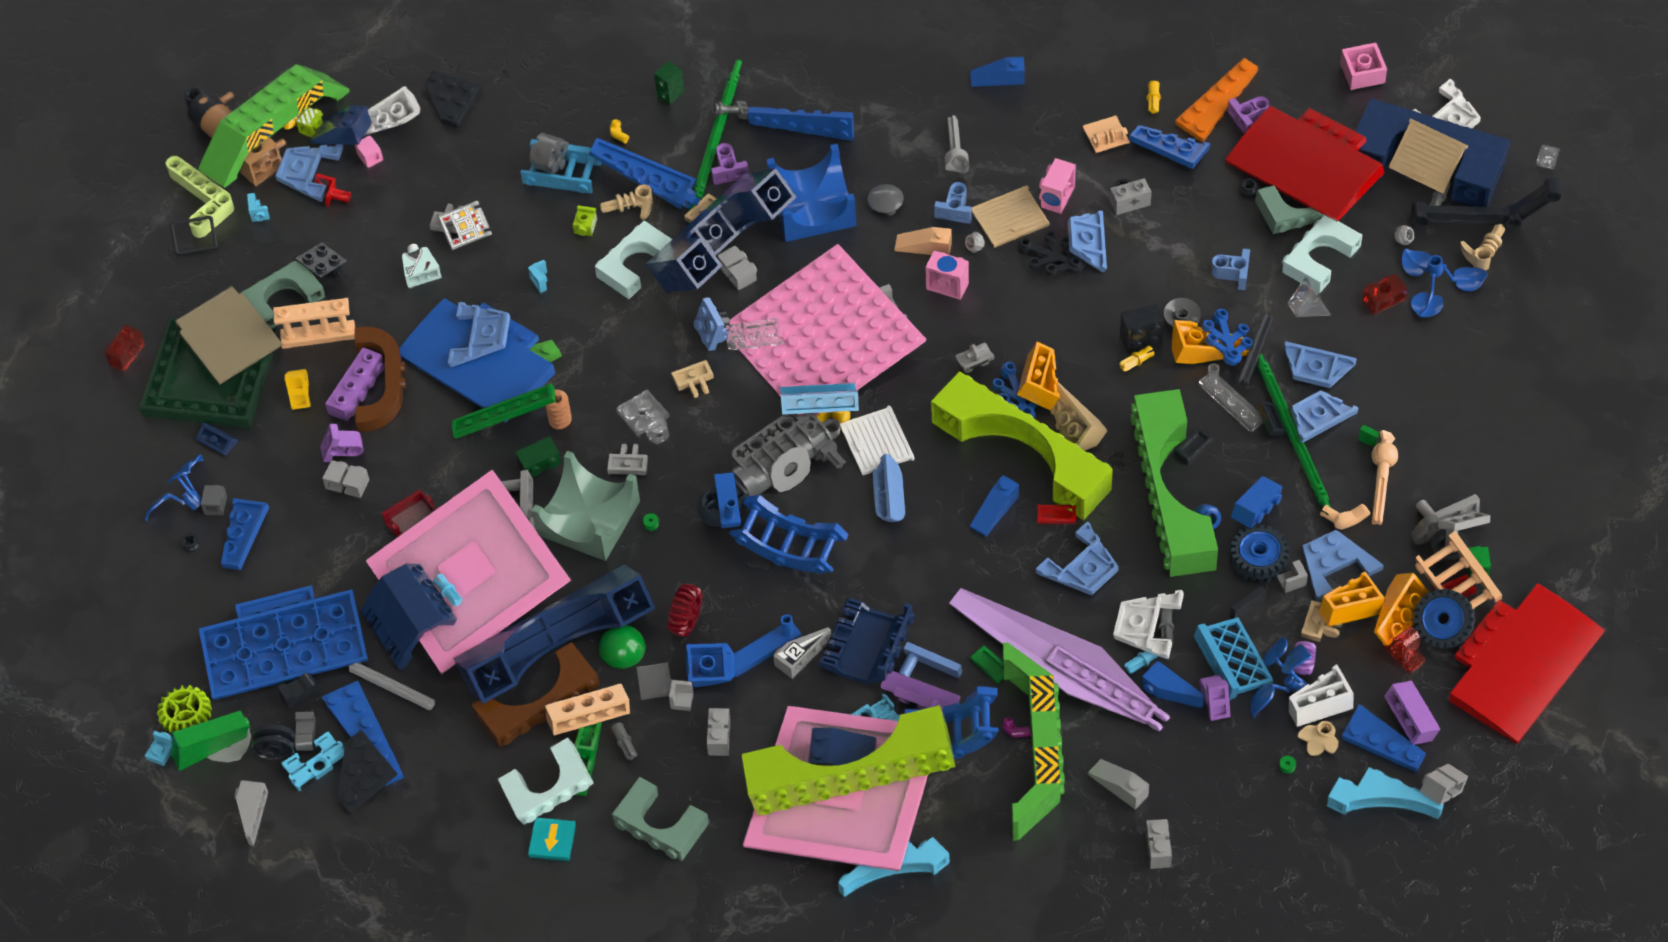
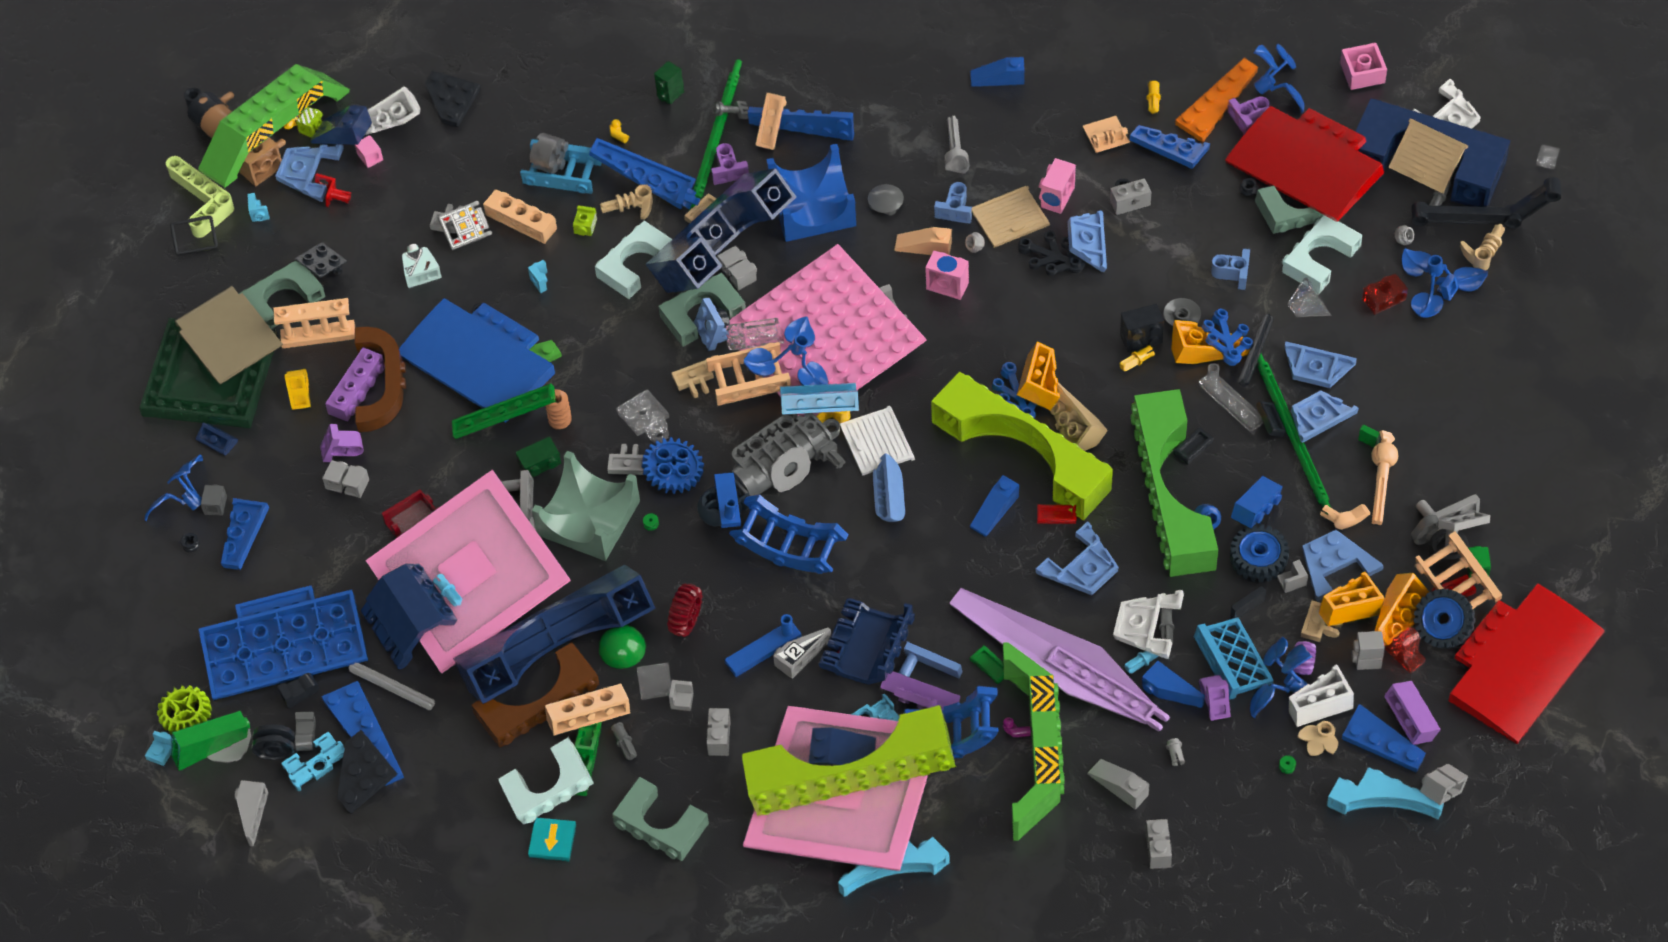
clear red brick [104,325,145,371] -> none
medium blue wing [448,302,510,367] -> none
blue slope [685,643,735,687] -> none
light grey hips [956,342,994,374] -> none
none -> light nougat brick [483,189,557,244]
none -> blue gear [641,437,704,494]
none -> sand green arch [658,273,746,347]
none -> light nougat fence [706,342,791,406]
none -> blue plant [743,316,829,385]
none -> light nougat piece [756,93,786,150]
none -> light grey pin [1166,738,1185,766]
none -> blue plant [1254,44,1304,113]
none -> light grey piece [1352,631,1385,670]
none -> blue tile [1435,273,1459,301]

